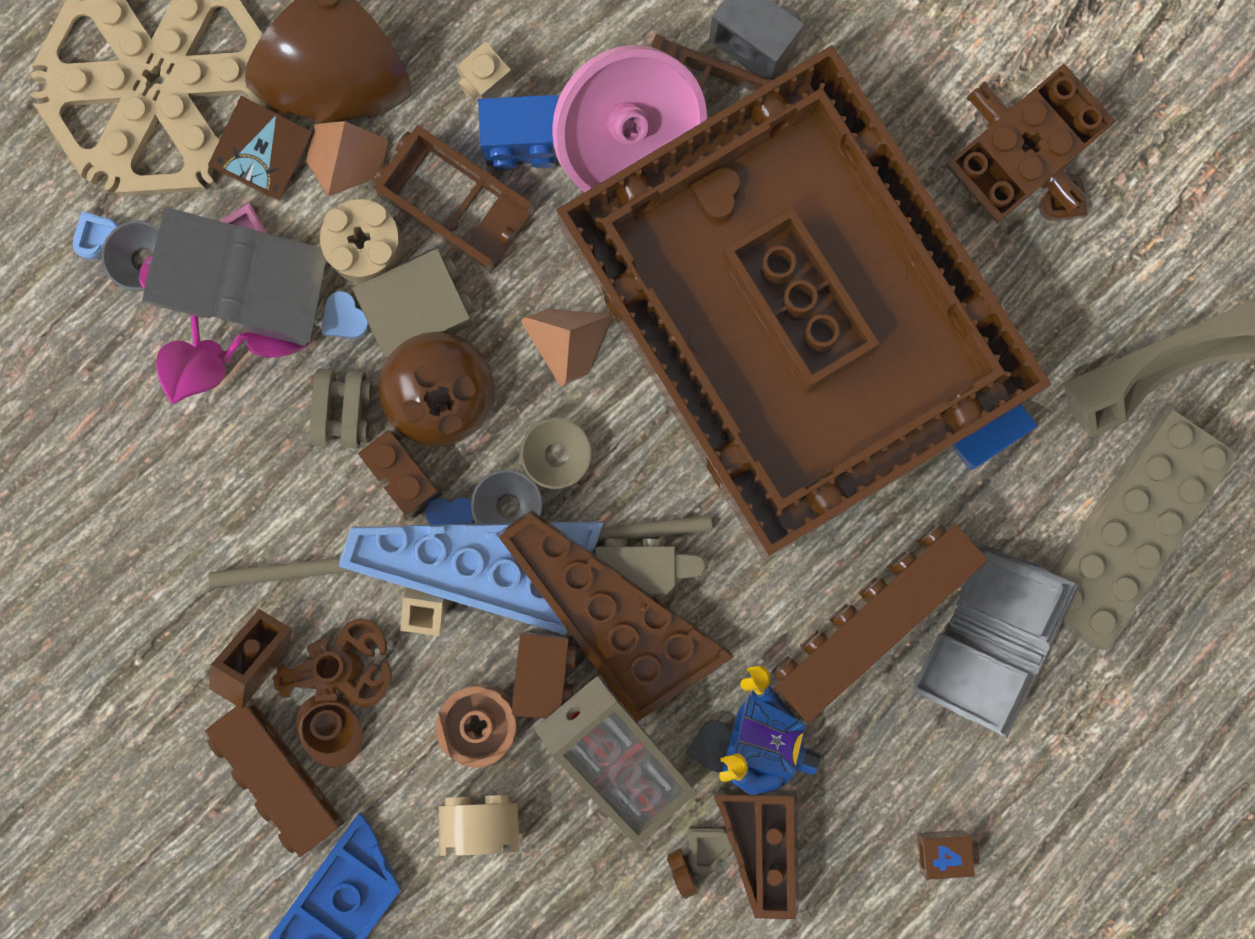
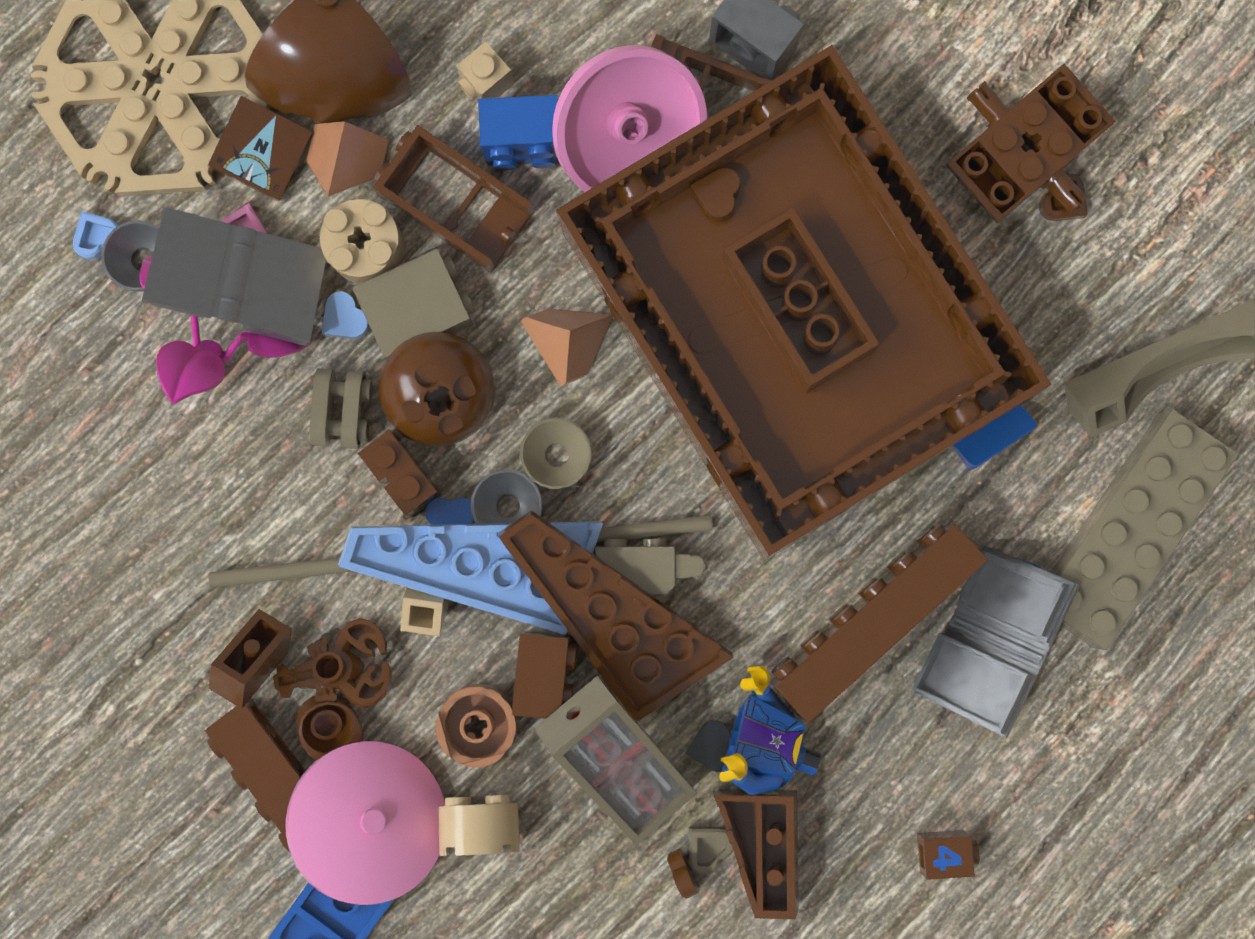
none -> bright pink dish [286,741,445,905]

